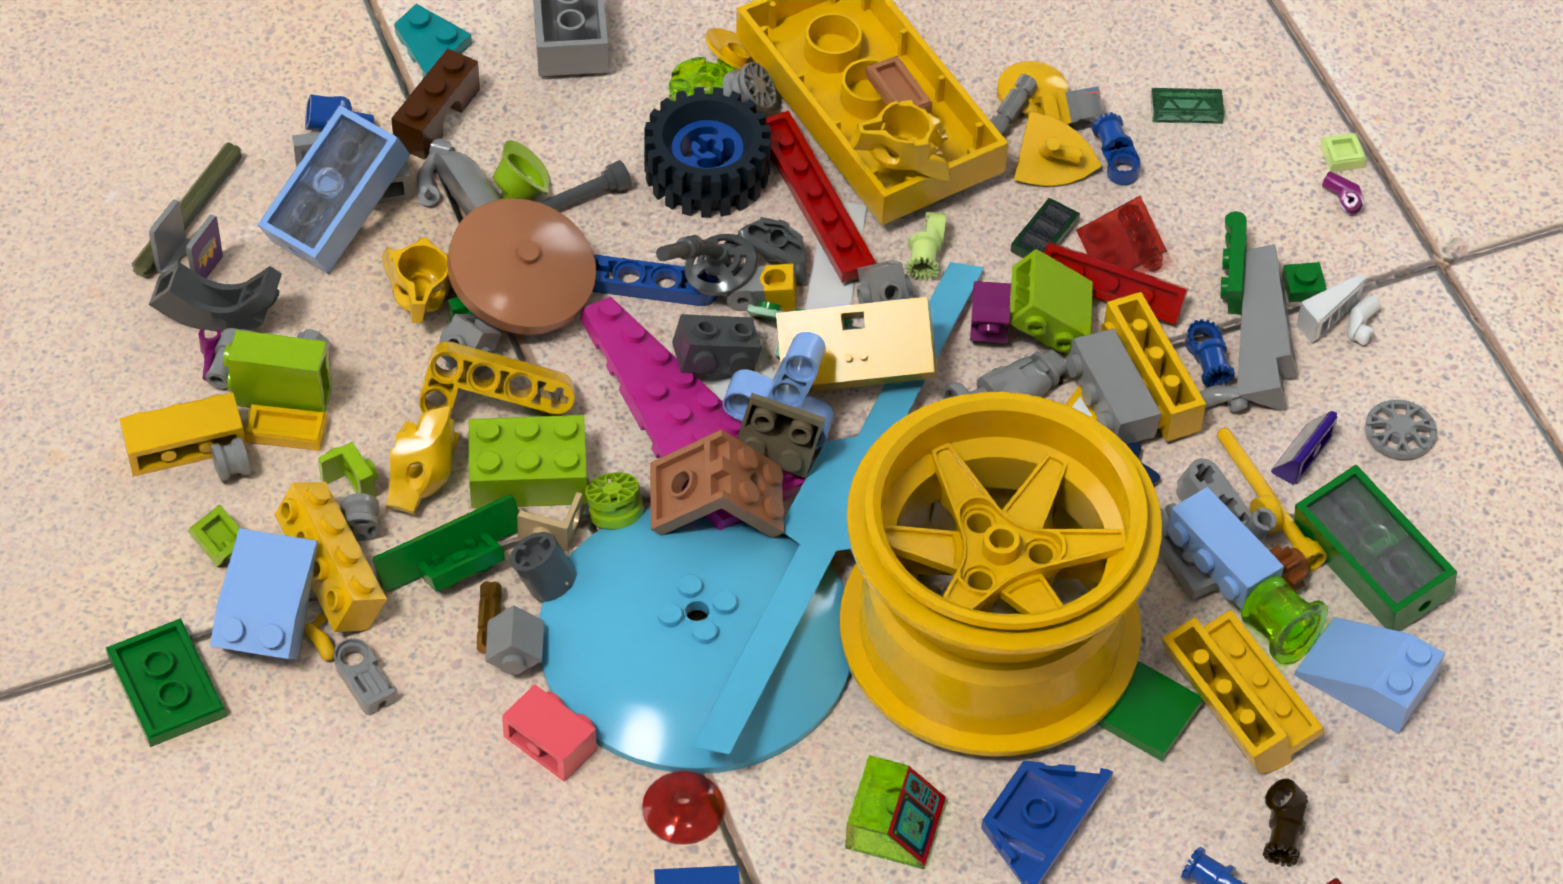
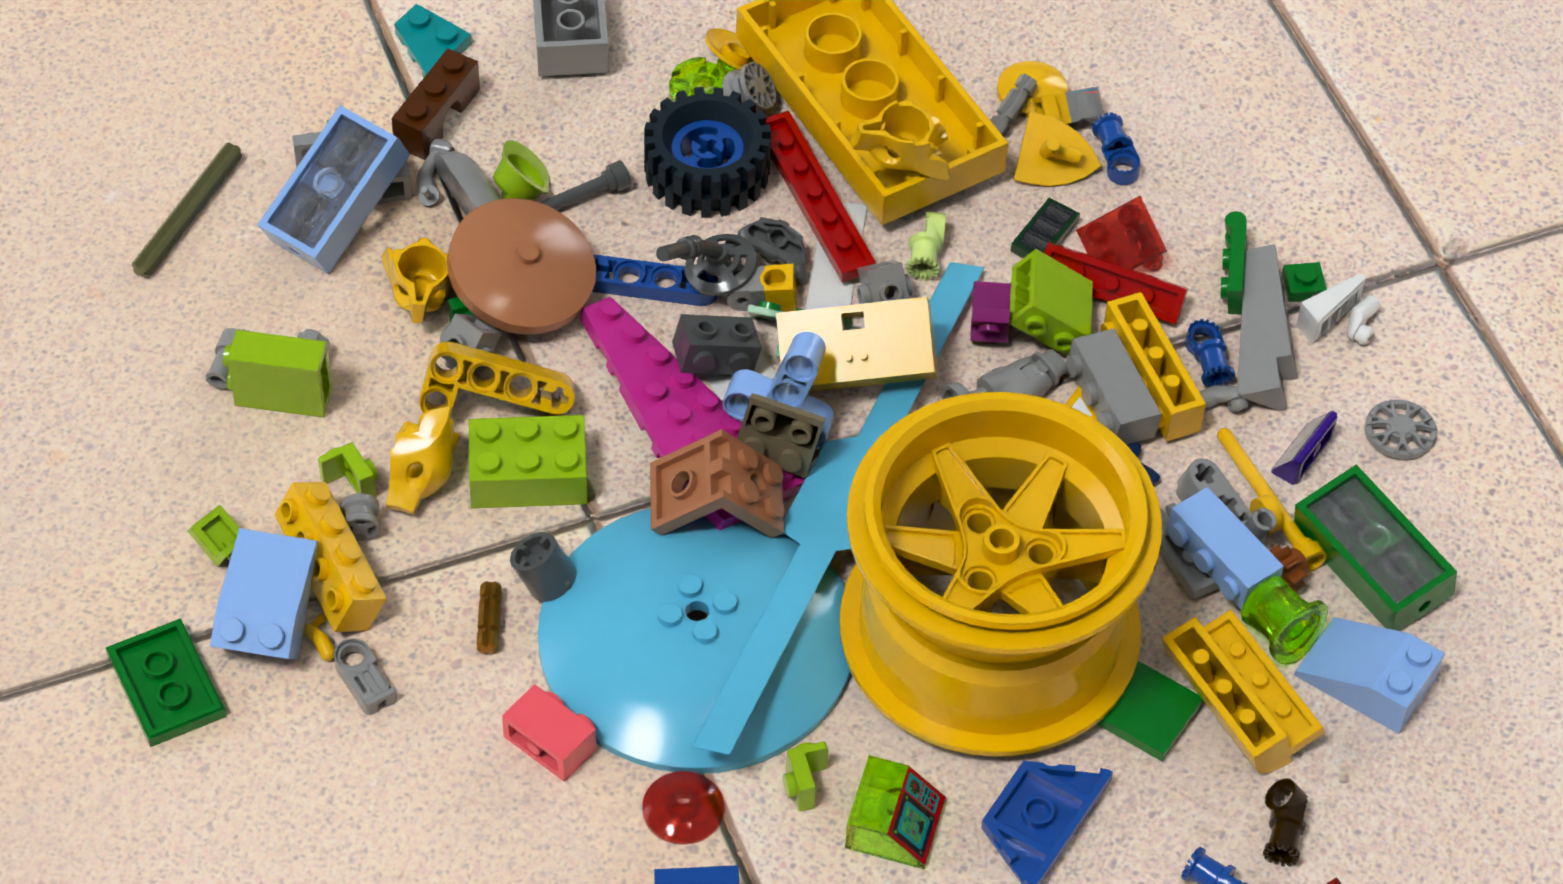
yellow brick [119,392,247,477] -> none
light grey piece [149,199,223,279] -> none
dark grey arch [149,262,282,333] -> none
magenta hand [198,329,221,381] -> none
light grey wheel [210,437,251,482] -> none
yellow tile [244,404,328,451] -> none
blue piece [305,94,374,132] -> none
green bracket [373,494,519,592] -> none
light grey brick [485,605,544,676] -> none
tan bracket [517,492,583,552] -> none
lime wheel [585,472,644,529] -> none
nougat tile [865,55,933,113] -> none
clear green tile [1150,88,1224,124] -> none
yellowish green tile [1320,133,1367,172] -> none
magenta arm [1322,171,1364,214] -> none
none -> lime bracket [783,742,828,812]

